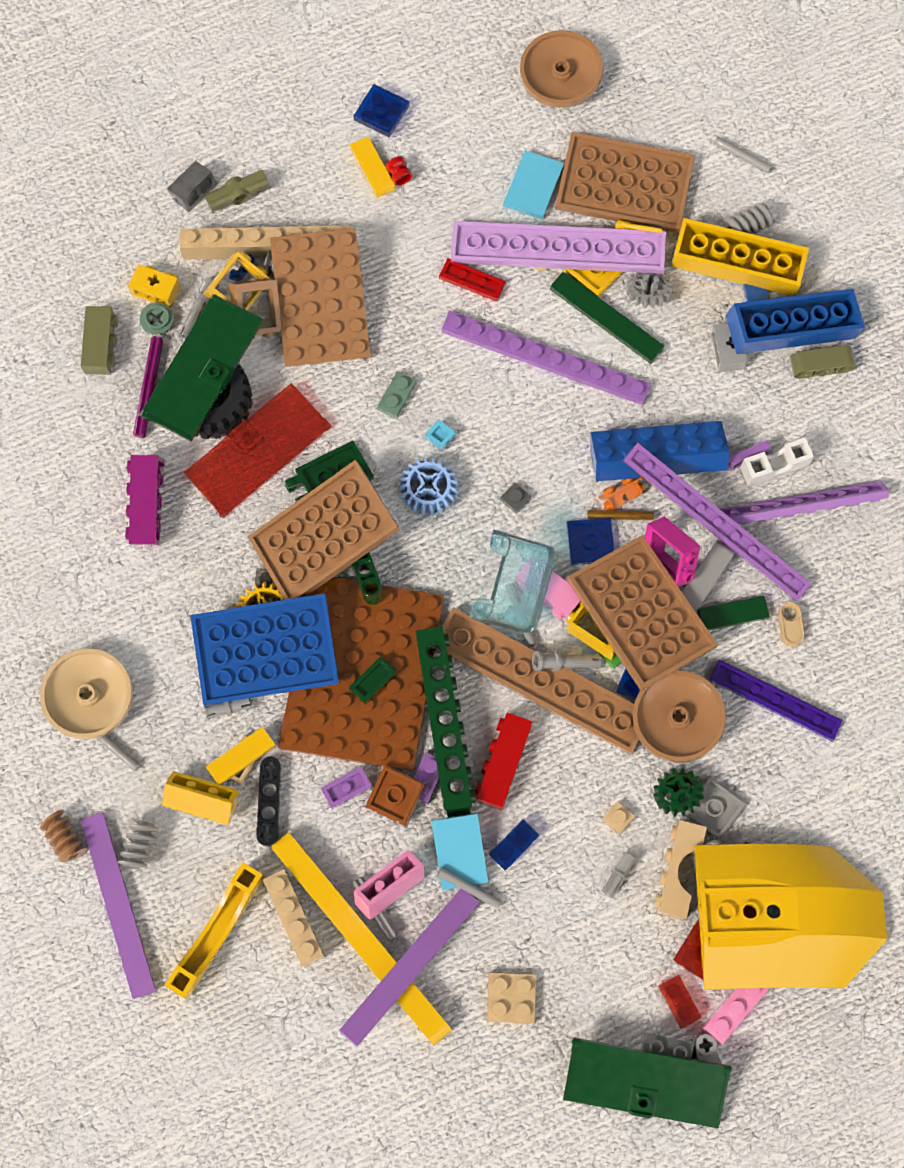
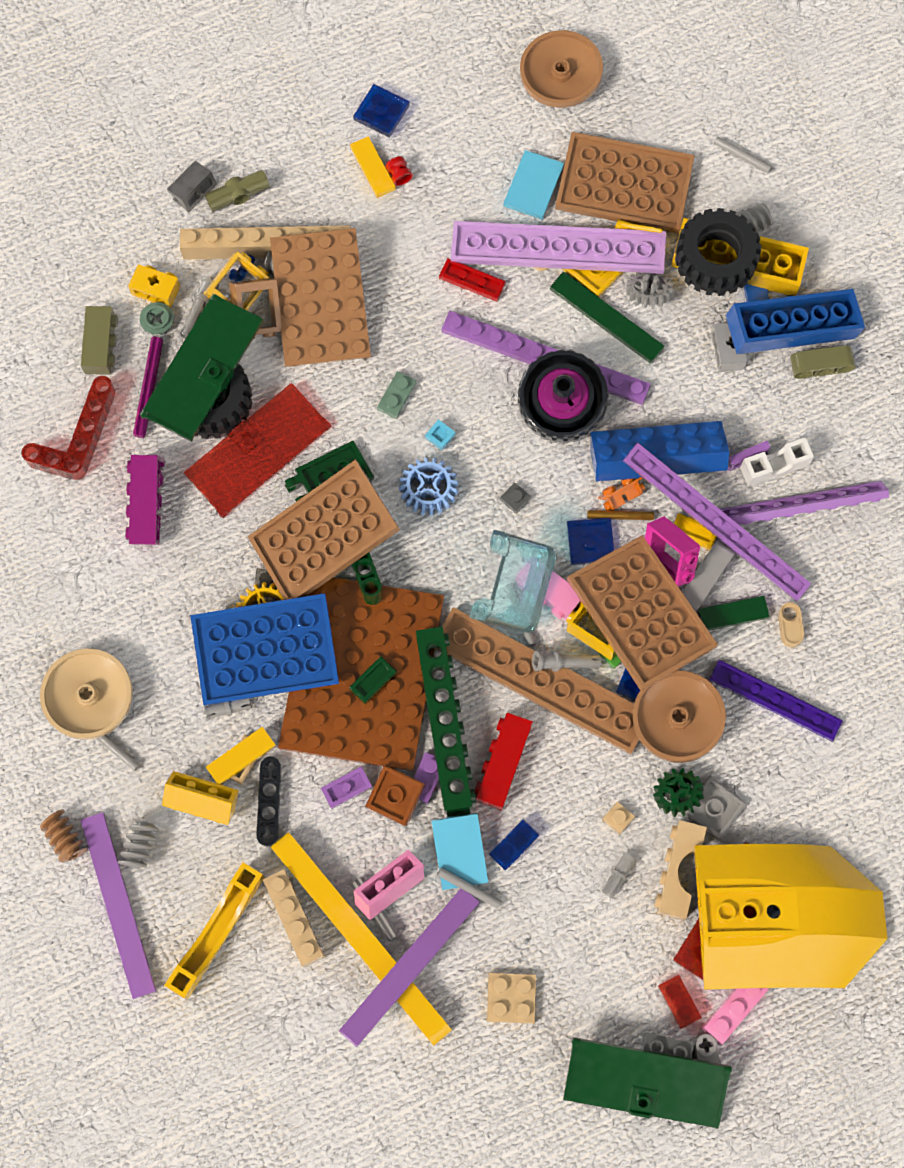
none -> clear red beam [21,376,116,480]
none -> black wheel [518,350,609,444]
none -> yellow tile [674,513,716,550]
none -> black tyre [675,208,761,296]

